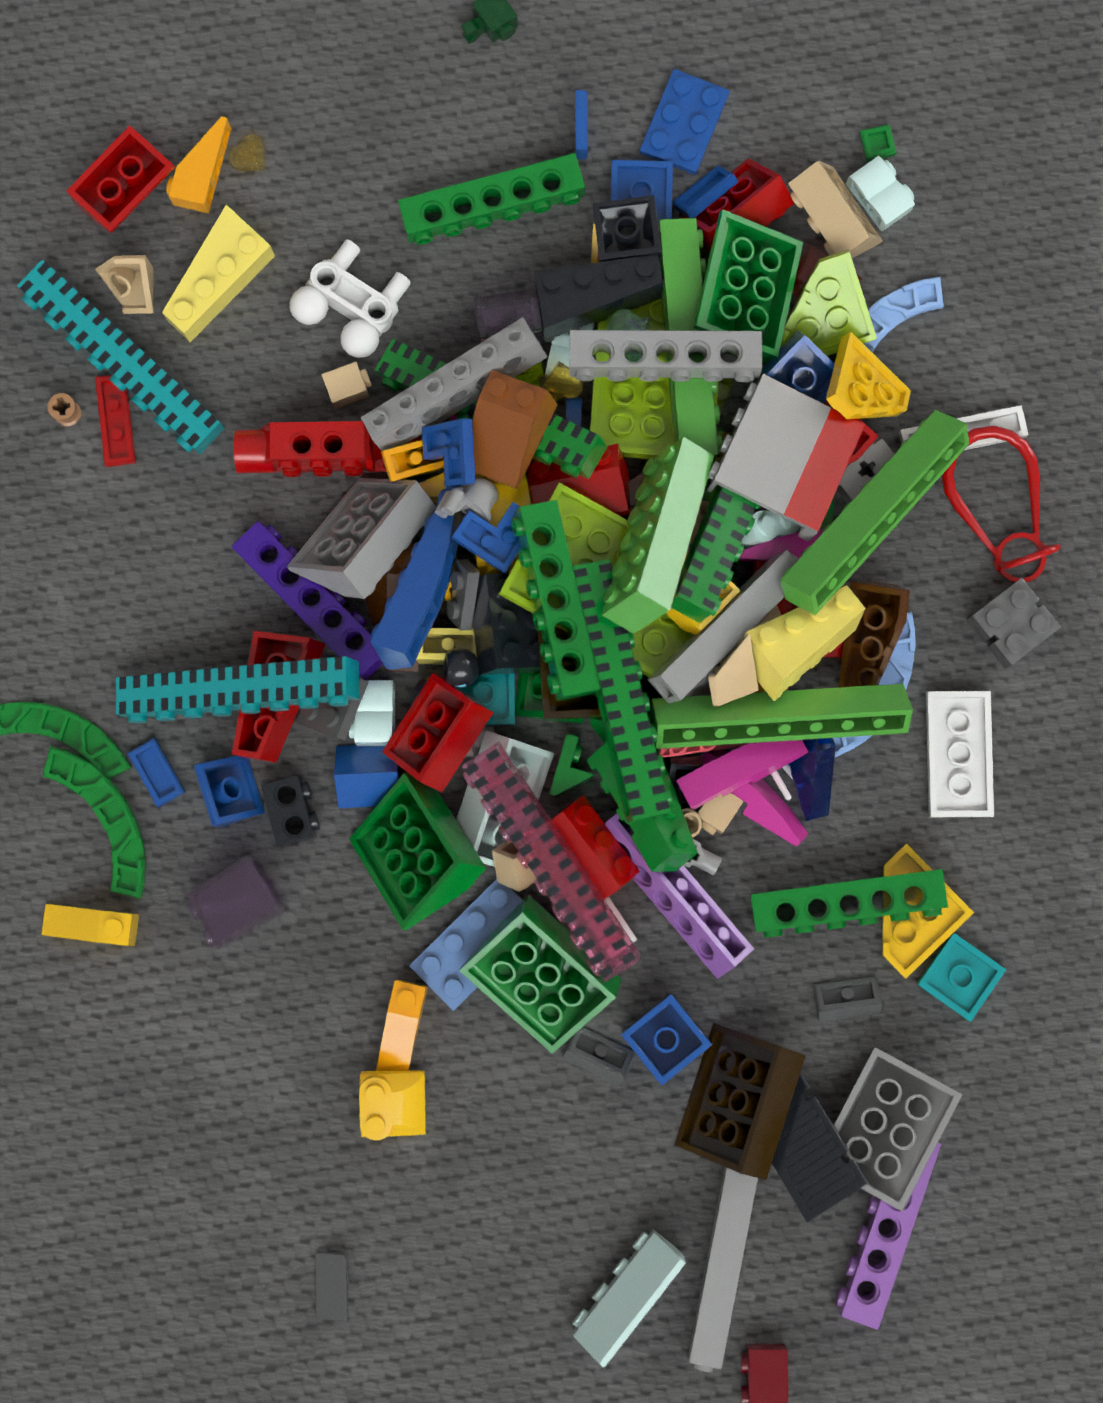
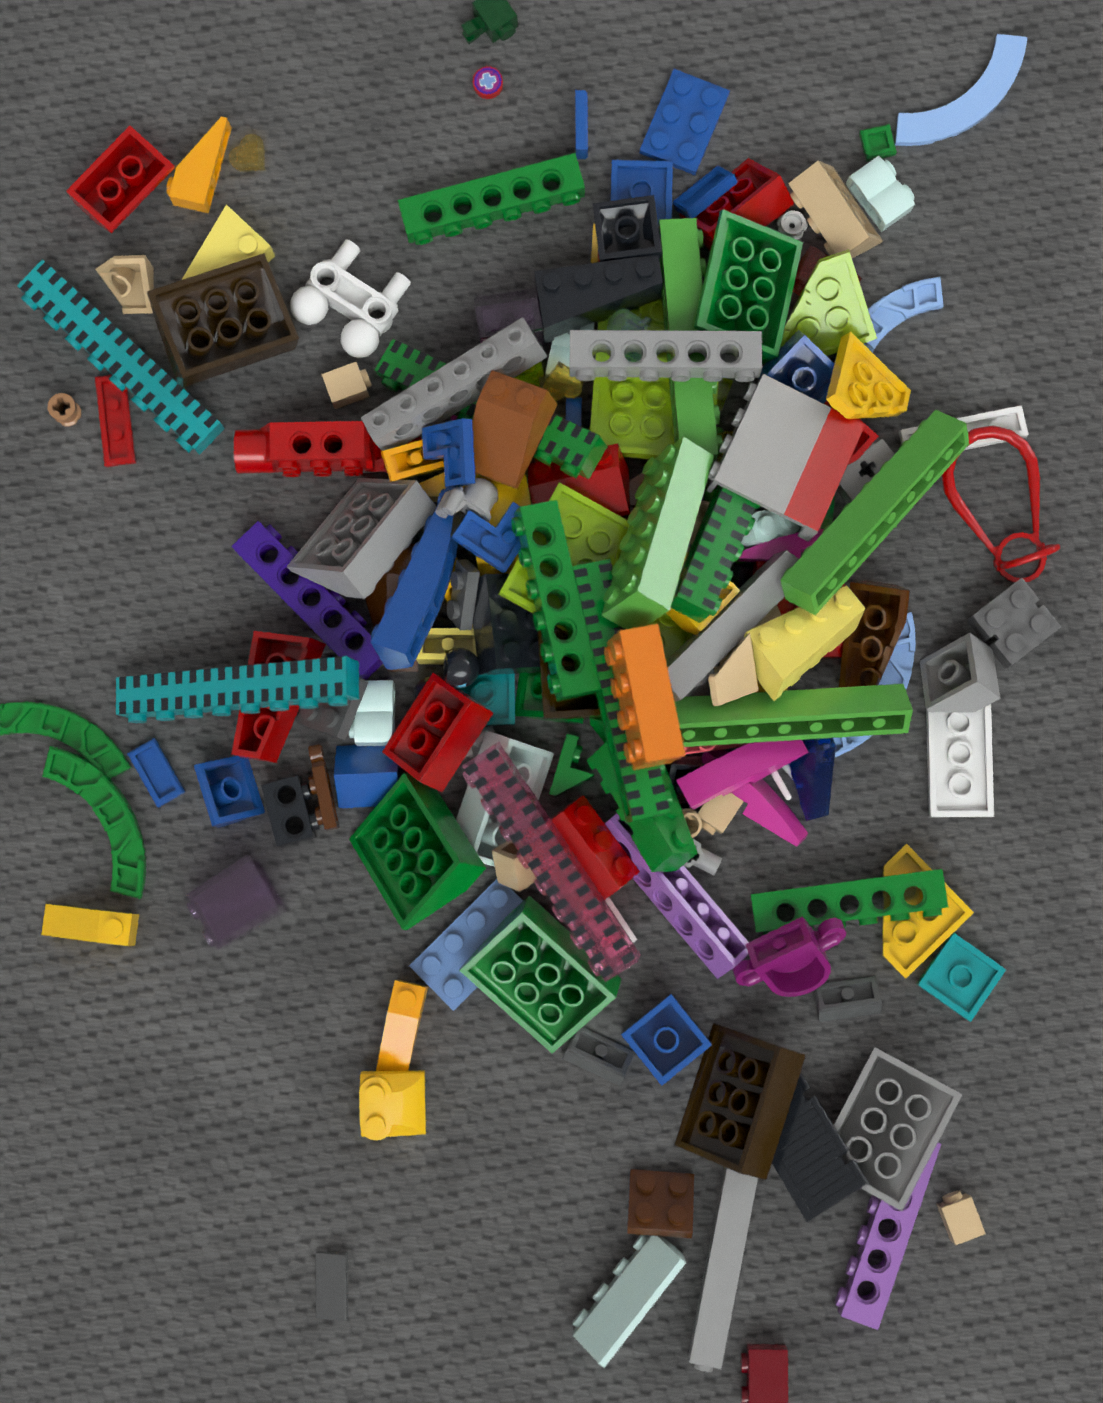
none -> dark brown slope [147,253,299,388]
none -> reddish brown plate [308,744,340,831]
none -> tile [473,66,503,99]
none -> orange brick [604,624,685,770]
none -> reddish brown plate [627,1169,694,1239]
none -> magenta piece [733,916,846,997]
none -> white plate [777,211,807,240]
none -> light blue tile [895,34,1027,146]
none -> light grey slope [920,633,1000,712]
none -> tan brick [937,1191,986,1245]

